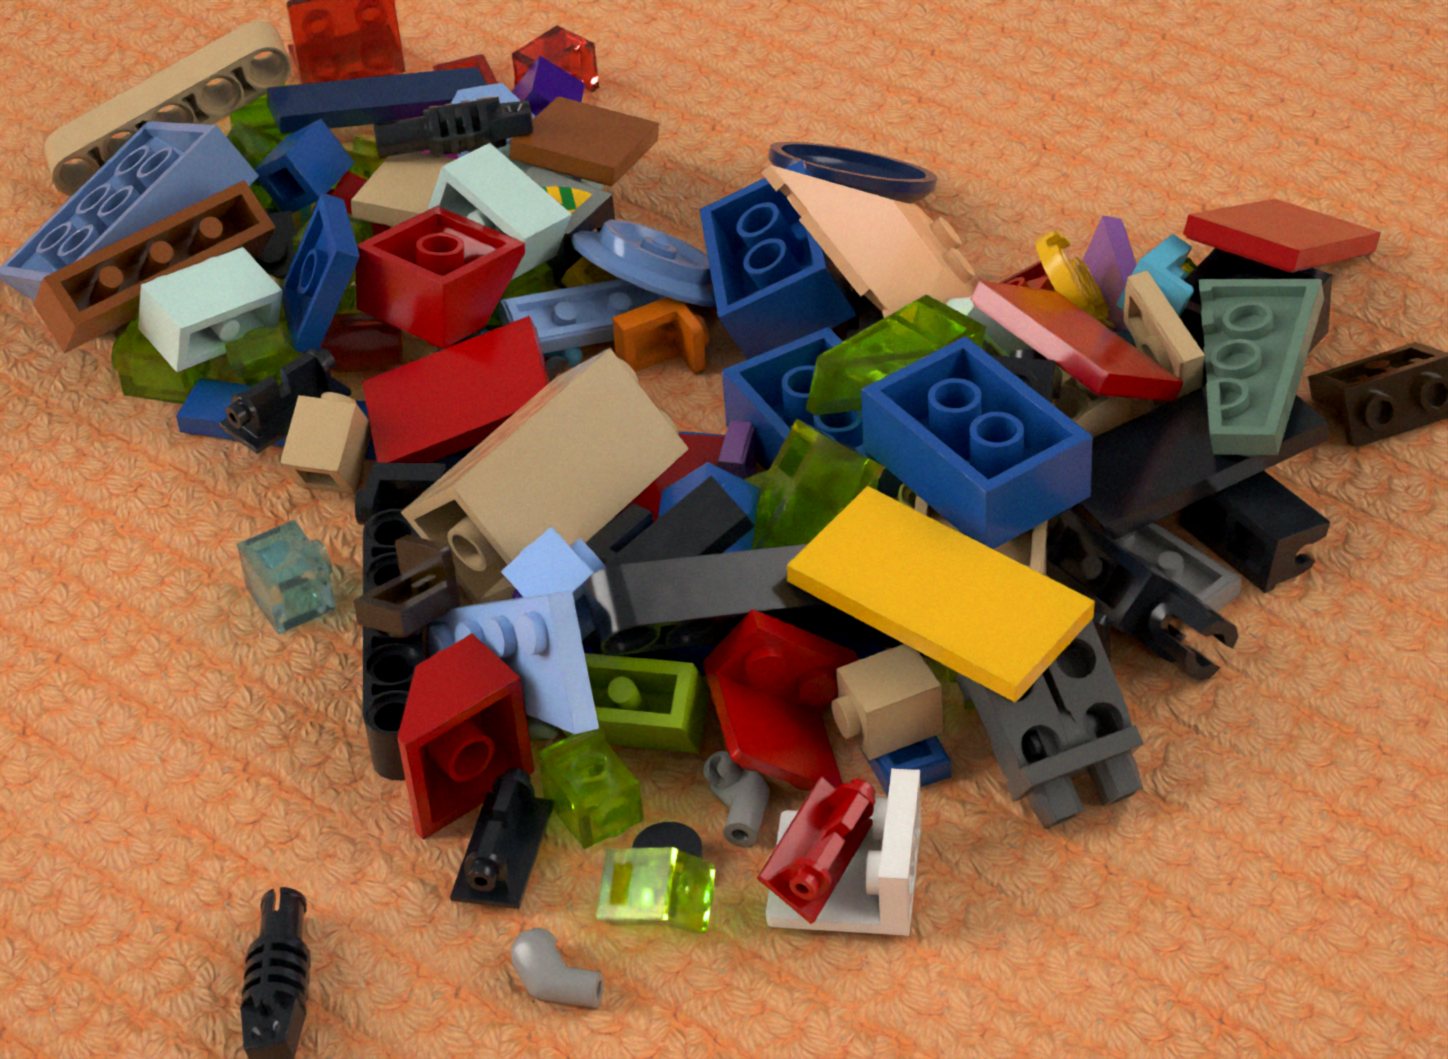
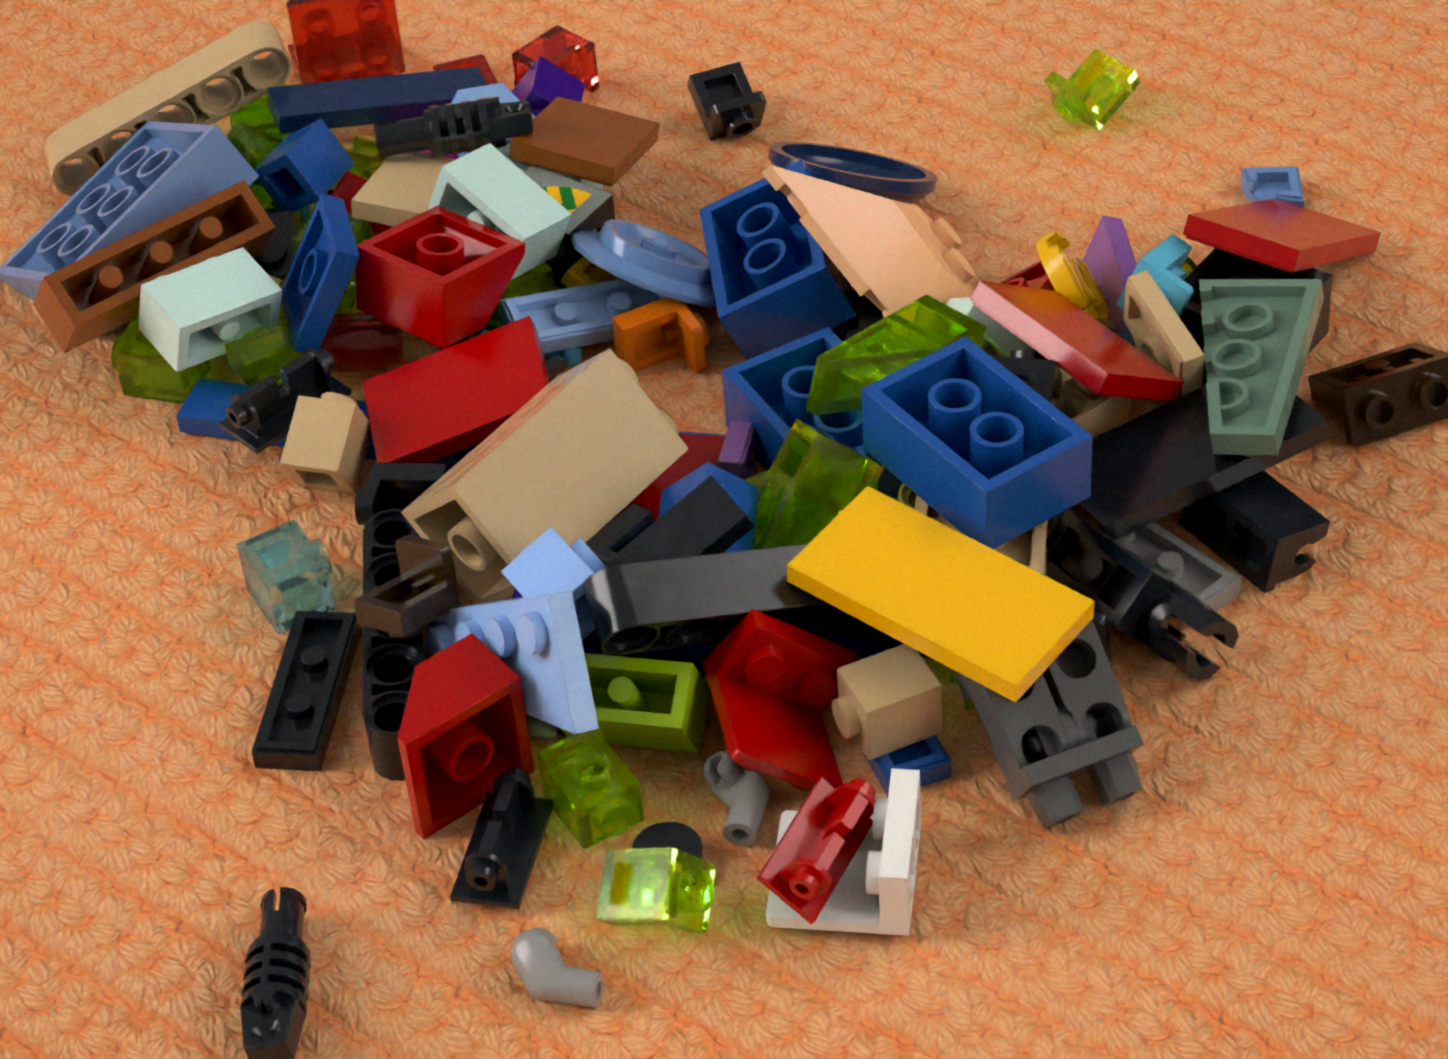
none -> black tile [252,610,362,771]
none -> black bracket [687,62,766,141]
none -> clear neon green bracket [1045,48,1141,131]
none -> medium blue tile [1240,166,1304,207]

